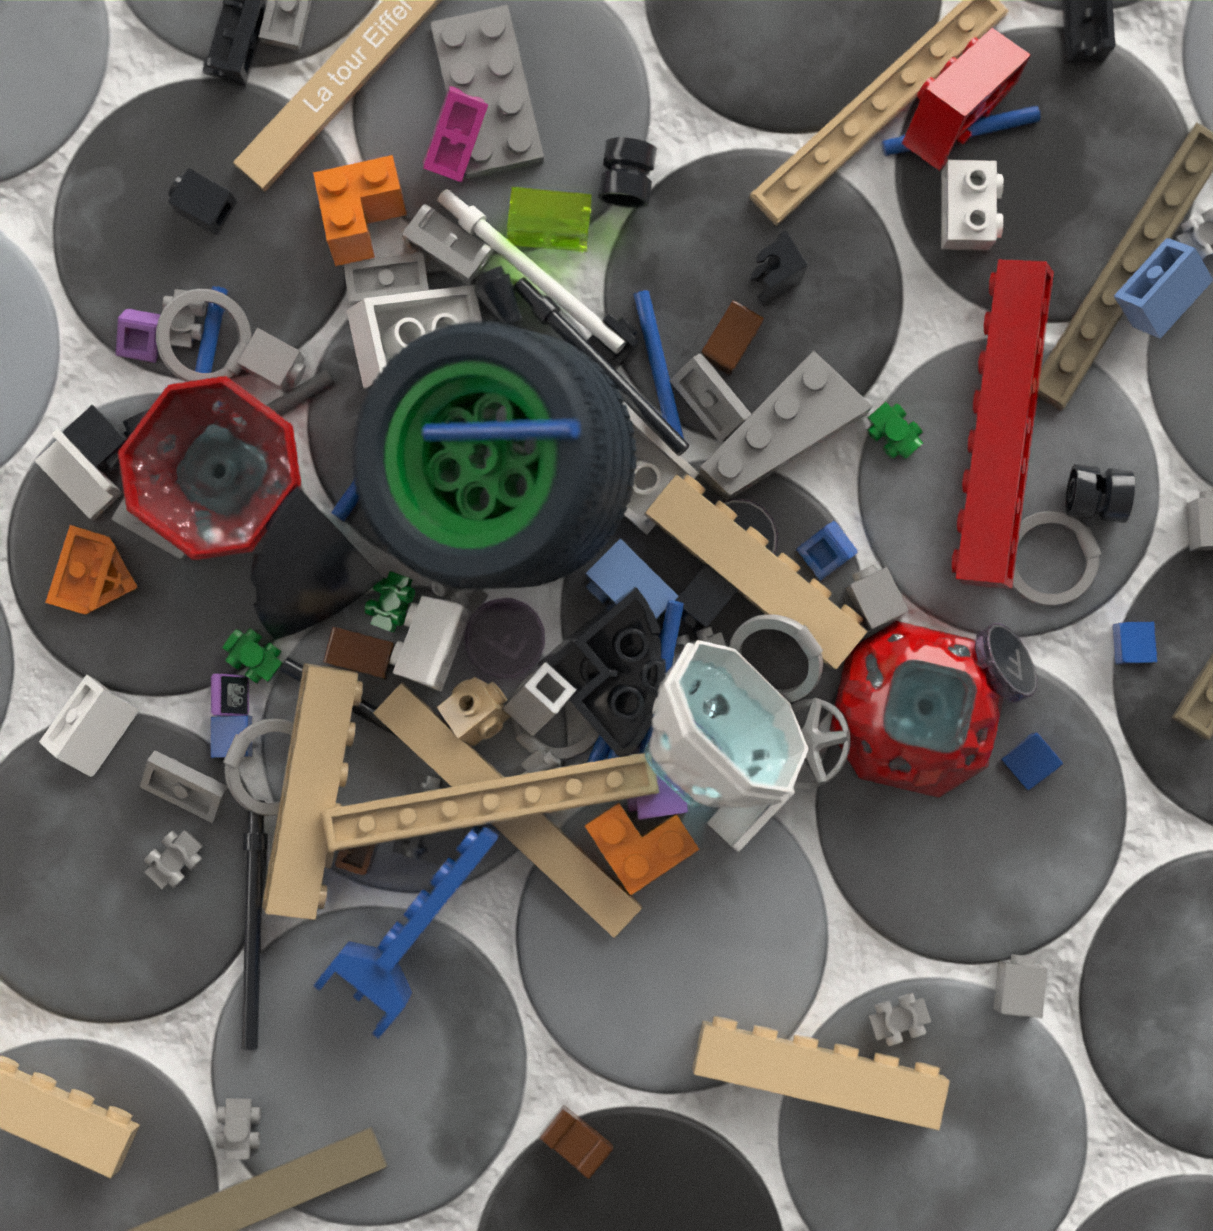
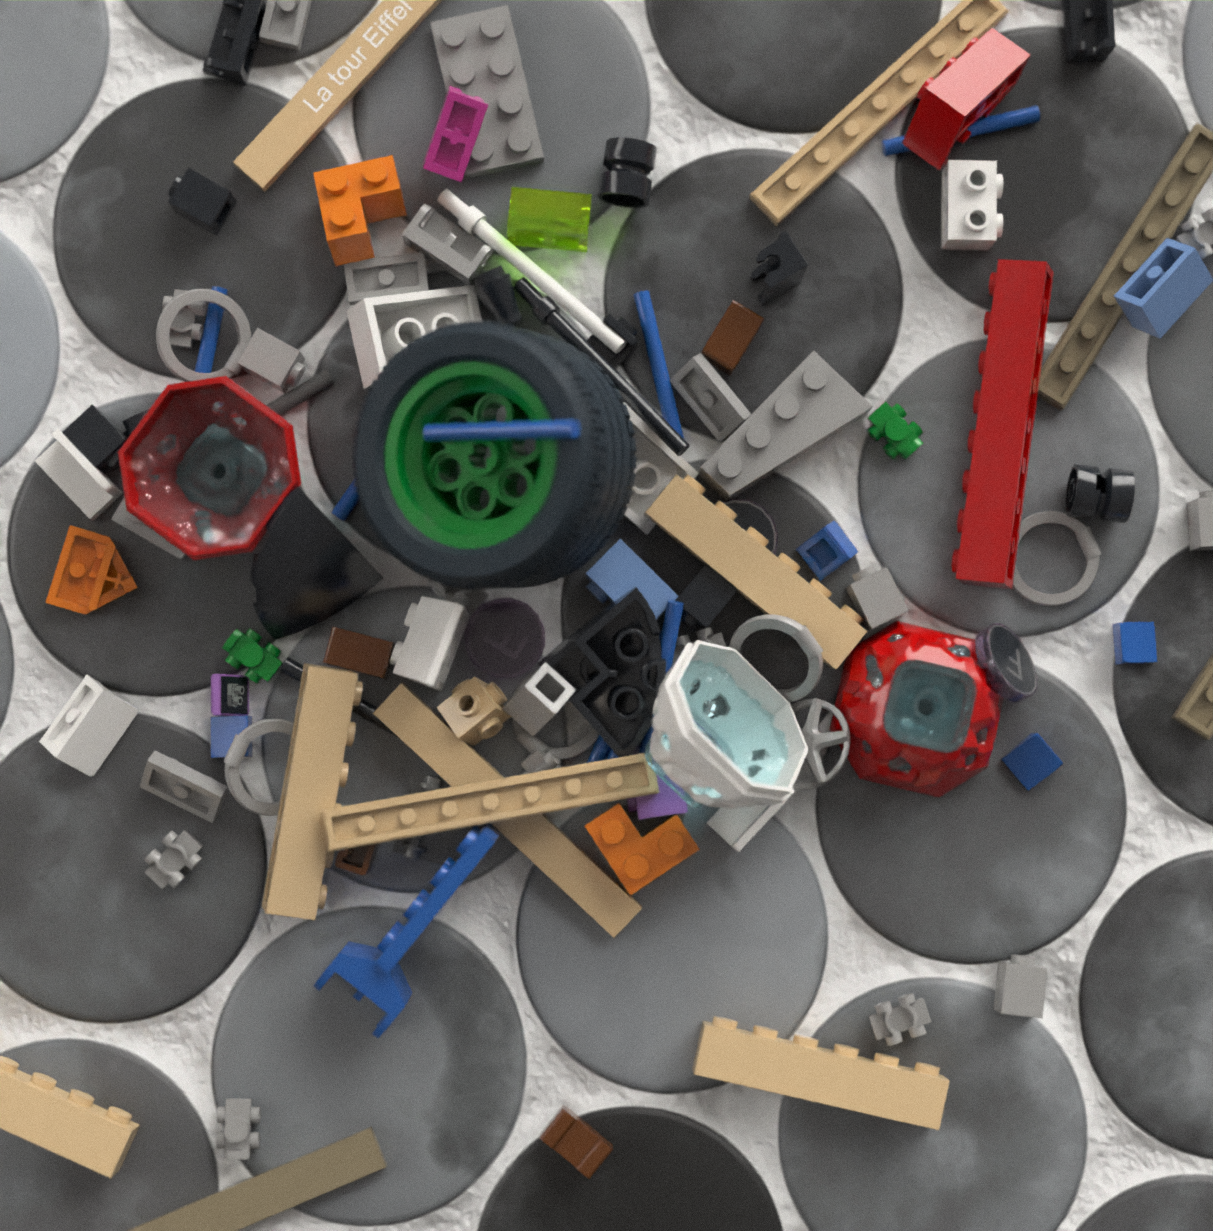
medium lavender slope [116,309,160,363] -> none
black bar [241,800,268,1050] -> none
green piece [364,571,415,633] -> none

